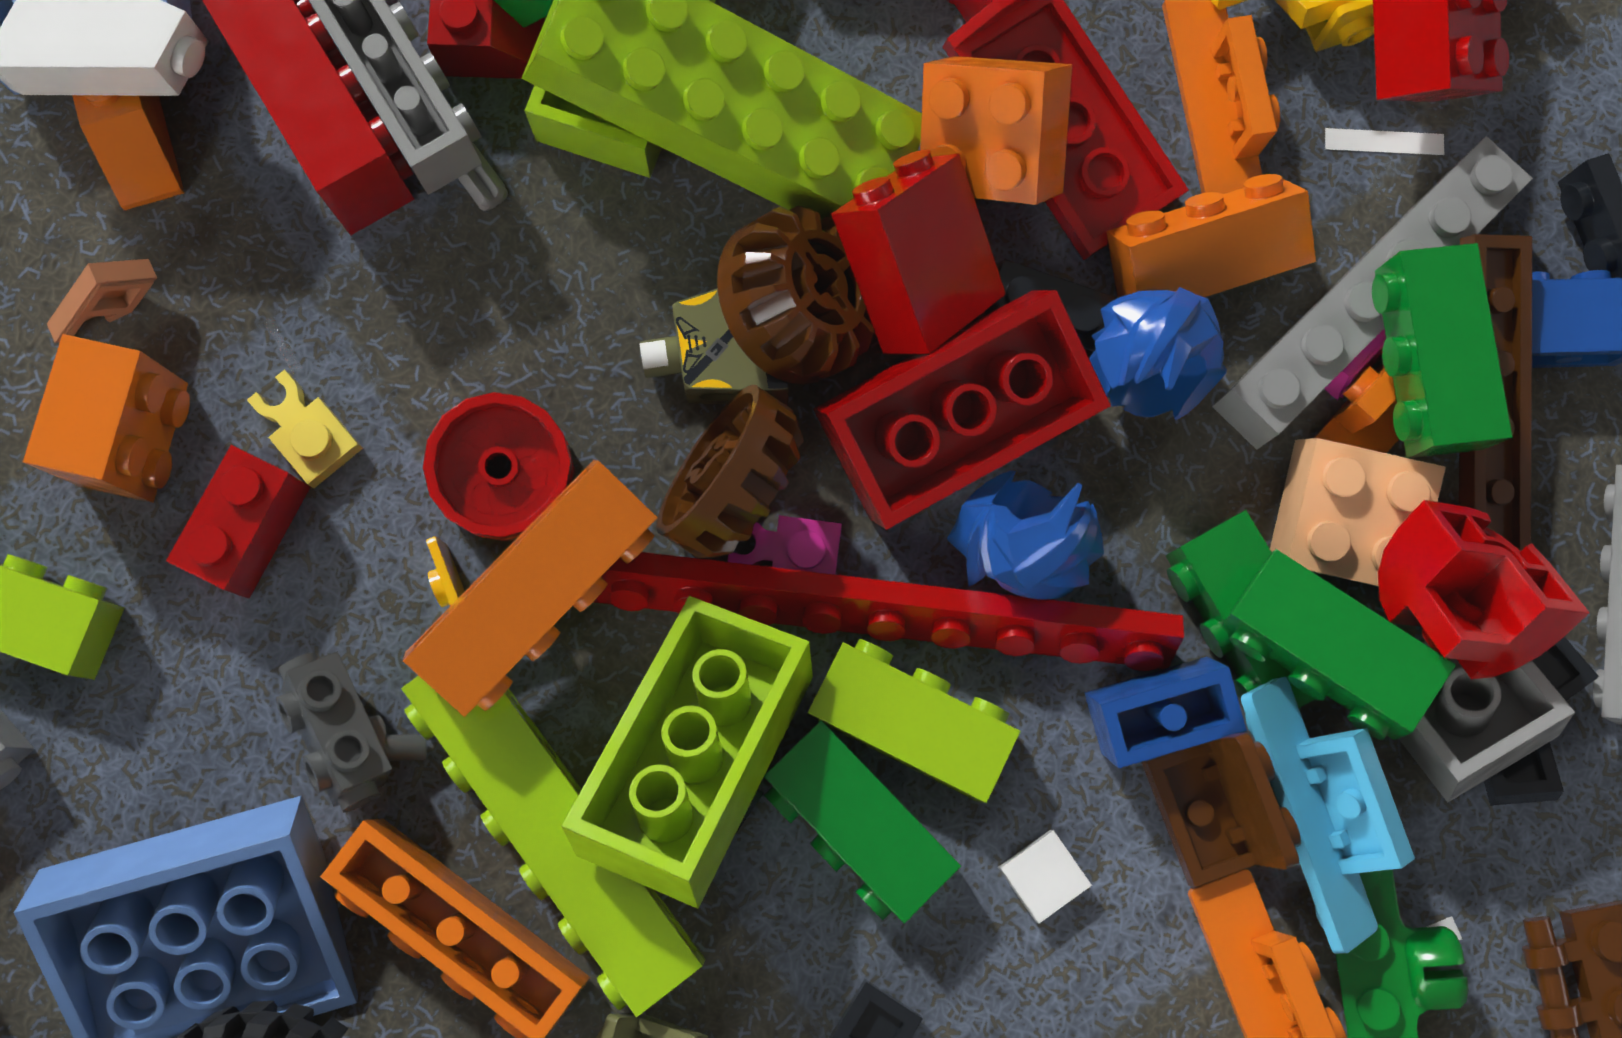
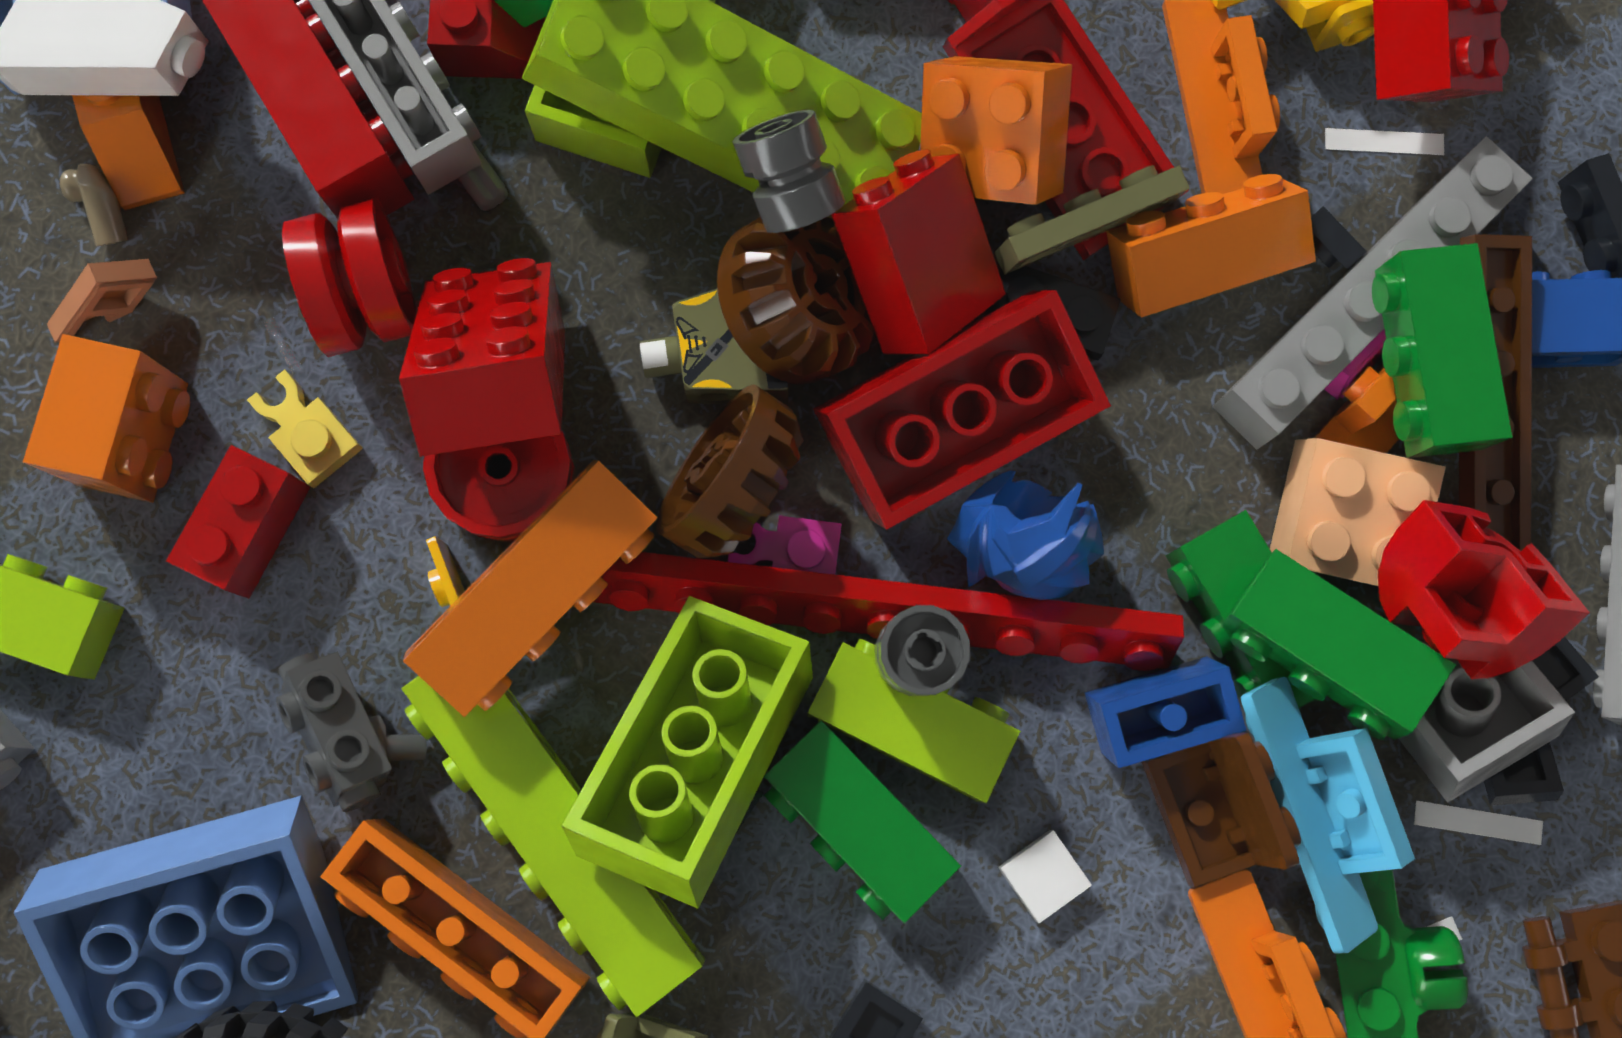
blue hair [1089,287,1227,420] -> none
none -> dark tan arm [60,164,129,247]
none -> red wheel [282,198,417,357]
none -> red brick [399,258,566,457]
none -> dark grey wheel [732,110,846,233]
none -> dark grey wheel [875,605,970,696]
none -> olive plate [994,165,1190,275]
none -> black plate [1311,206,1367,269]
none -> white piece [1414,801,1543,845]

